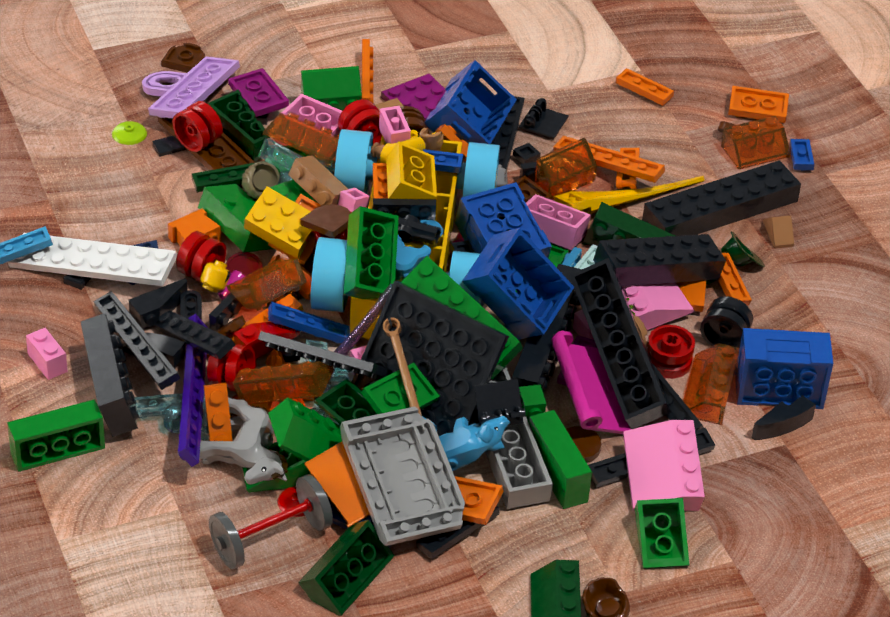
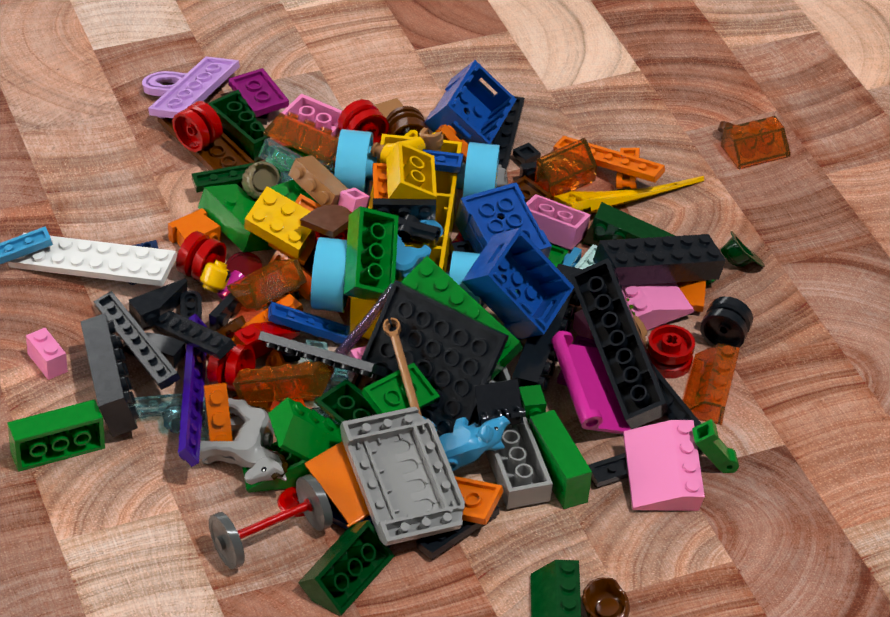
black tile [63,274,91,290] -> none
lime piece [112,121,147,145] -> none
black tile [152,135,187,157] -> none
reddish brown tile [161,43,205,73] -> none
green slope [301,66,362,111] -> none
orange plate [362,39,373,103] -> none
bright pink brick [379,106,411,144] -> none
magenta plate [381,74,446,120] -> none
black hinge [519,98,569,139] -> none
reddish brown tile [566,426,602,462] -> none
orange plate [616,68,674,106] -> none
green slope [635,498,690,569] -> none
black brick [642,160,801,236] -> none
orange plate [718,253,752,305] -> none
orange plate [728,86,789,123] -> none
blue container [735,328,834,409] -> none
black slope [752,395,816,440] -> none
medium nougat slope [763,215,794,249] -> none
blue plate [789,139,815,171] -> none
none -> green leg [692,419,739,473]

